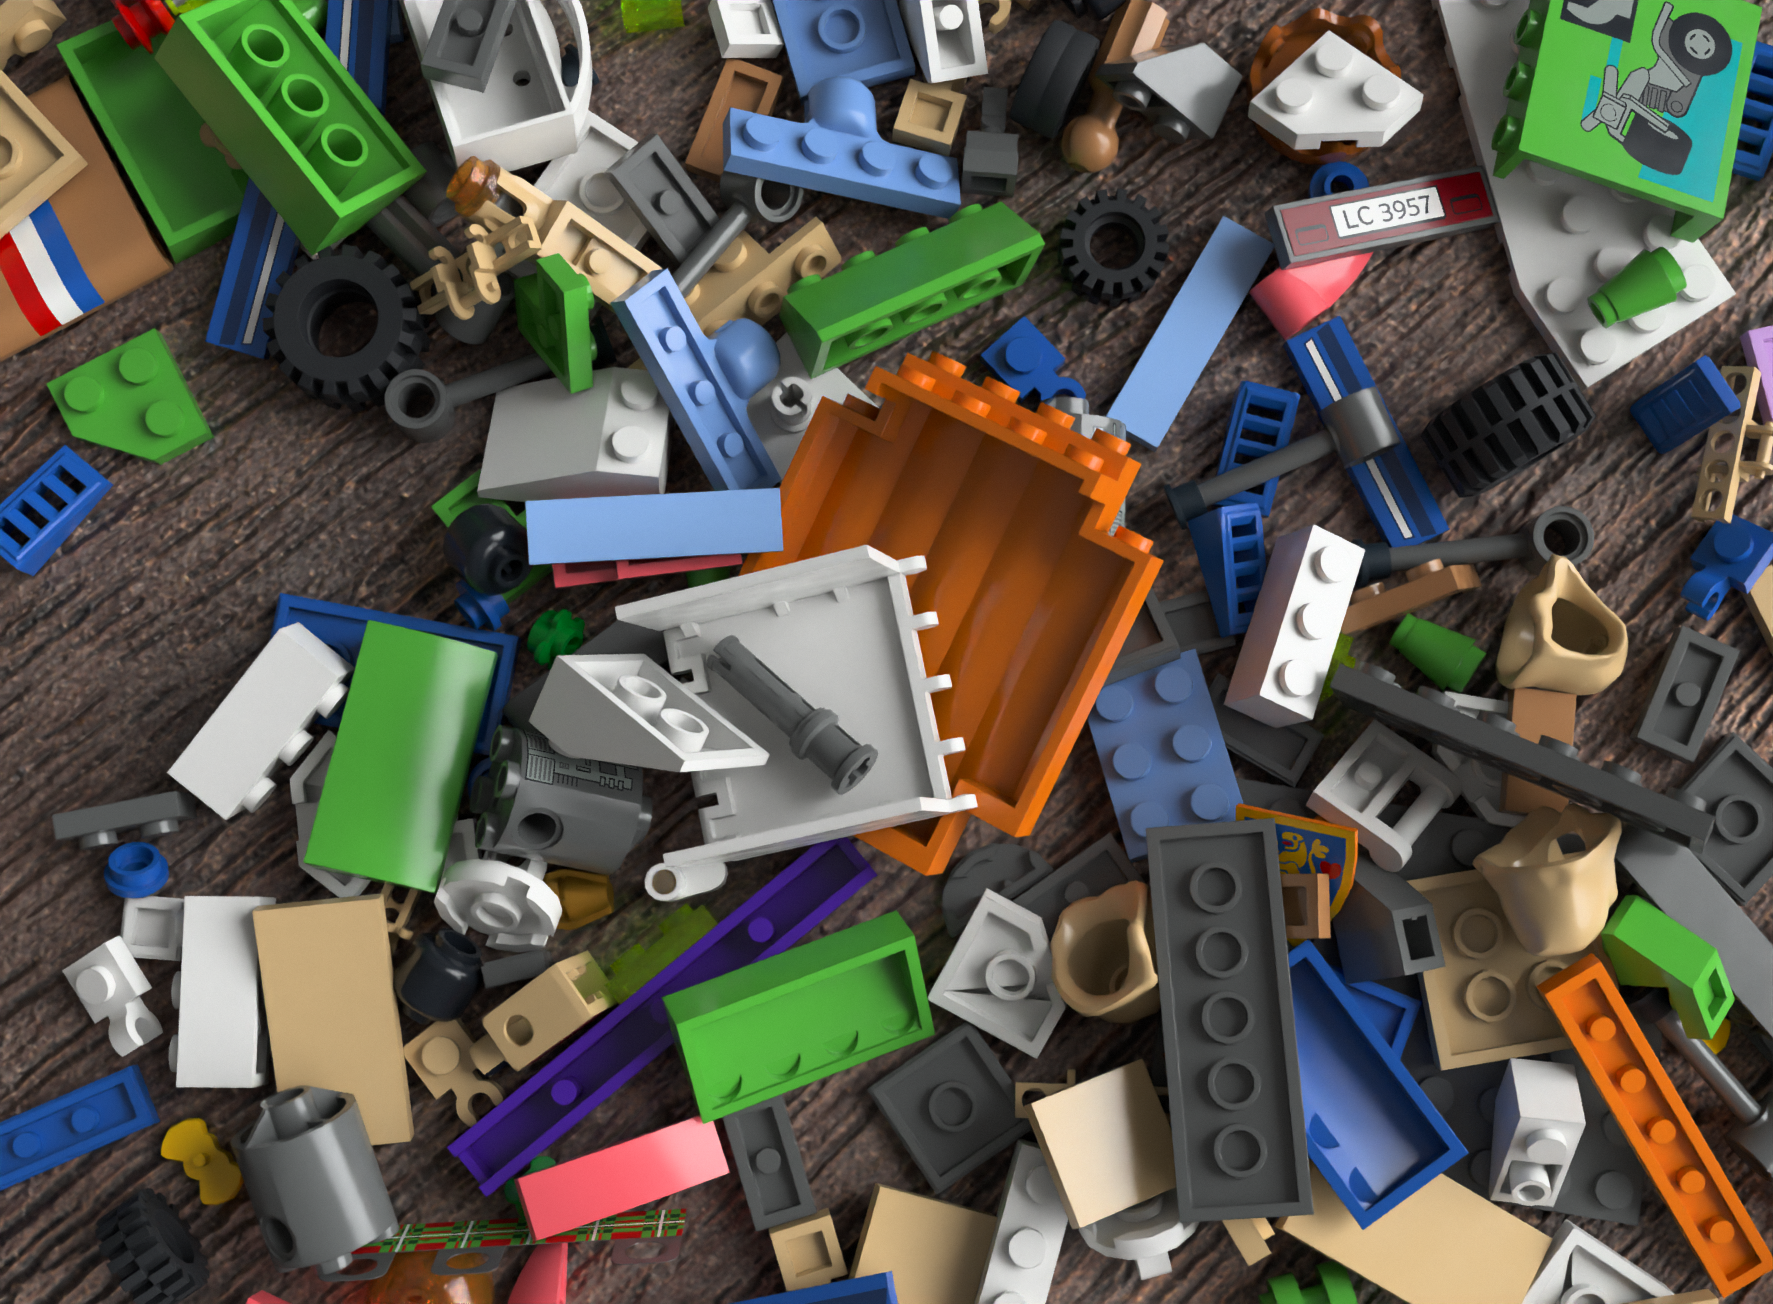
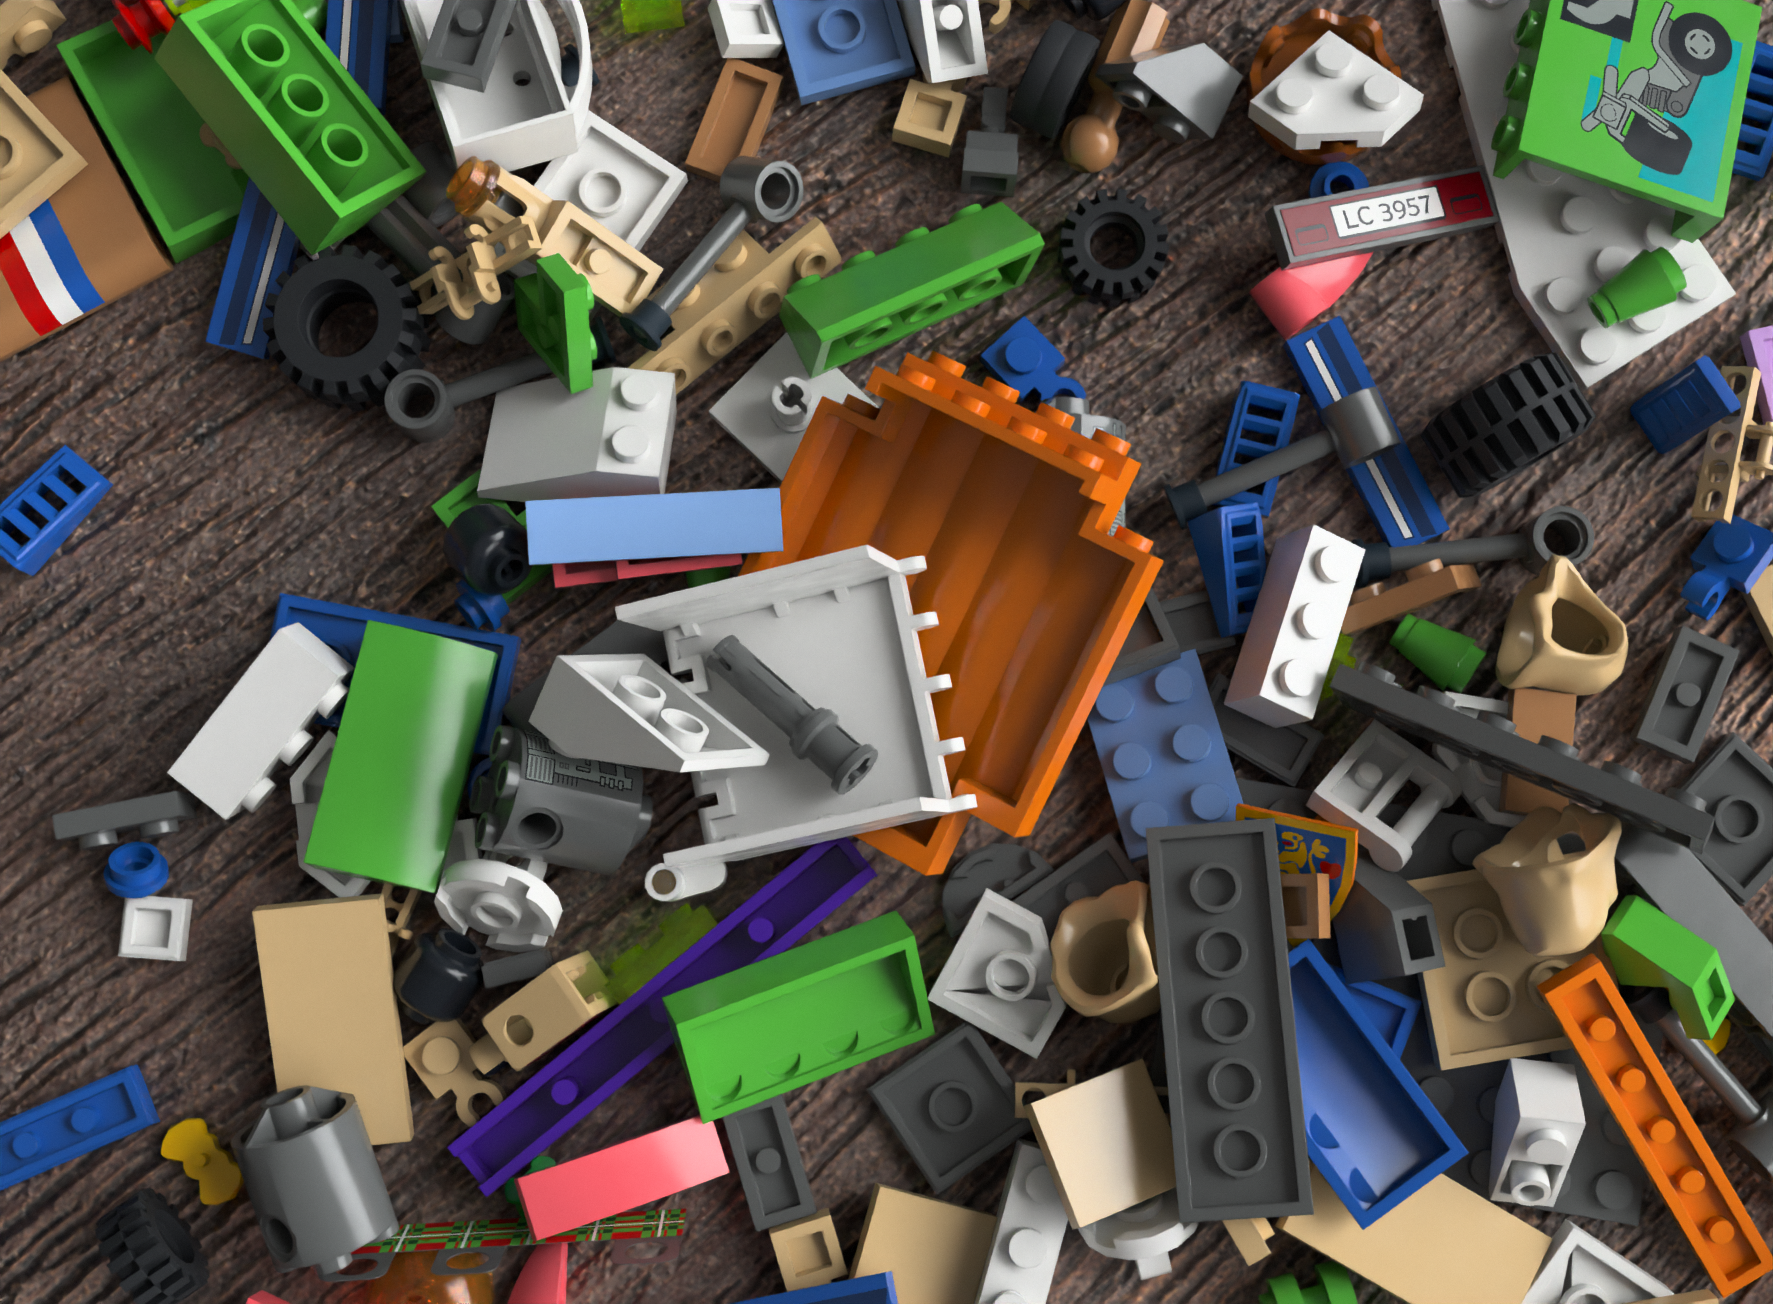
bright green plate [46,328,214,465] -> none
white plate [62,935,163,1057] -> none
white brick [169,896,276,1088] -> none
green plate [527,609,585,670] -> none
pearl gold piece [543,867,614,930] -> none
dark grey plate [604,134,720,269] -> none
medium blue plate [610,268,781,491] -> none
medium blue plate [723,76,961,219] -> none
light blue tile [1106,216,1274,452] -> none

